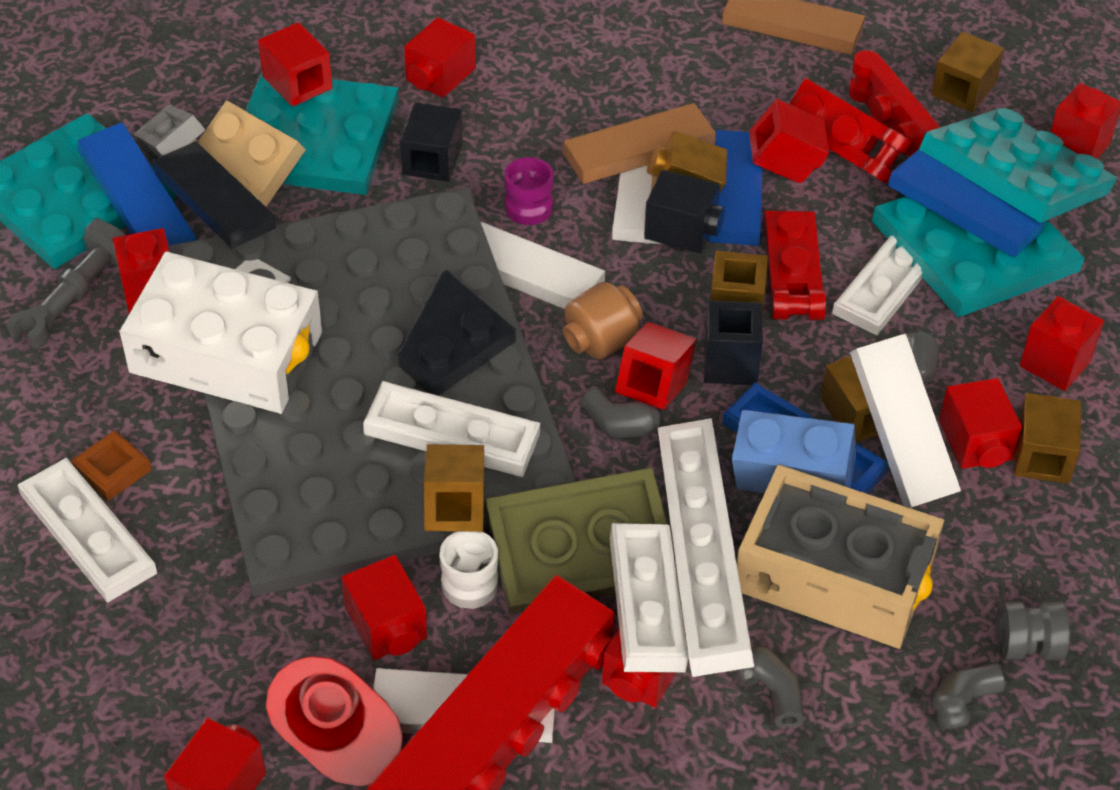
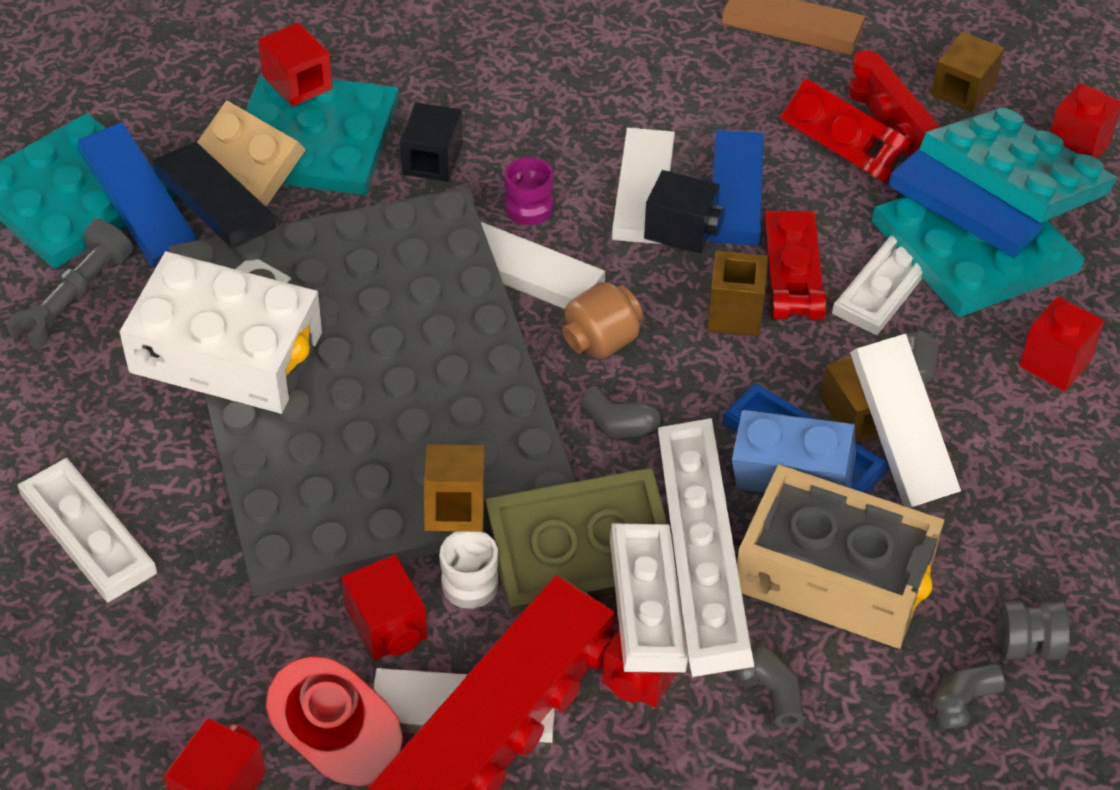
dark orange tile [71,430,152,501] -> none
red brick [112,228,170,314] -> none
light grey plate [133,104,205,157] -> none
white tile [363,381,540,477] -> none
black wing [398,270,516,396] -> none
red brick [404,17,476,98] -> none
medium nougat tile [563,103,716,184] -> none
red brick [615,322,697,410] -> none
pearl gold brick [647,130,728,193] -> none
black brick [704,301,763,385] -> none
red brick [749,99,829,183] -> none
red brick [939,378,1022,469] -> none
pearl gold brick [1014,393,1081,484] -> none

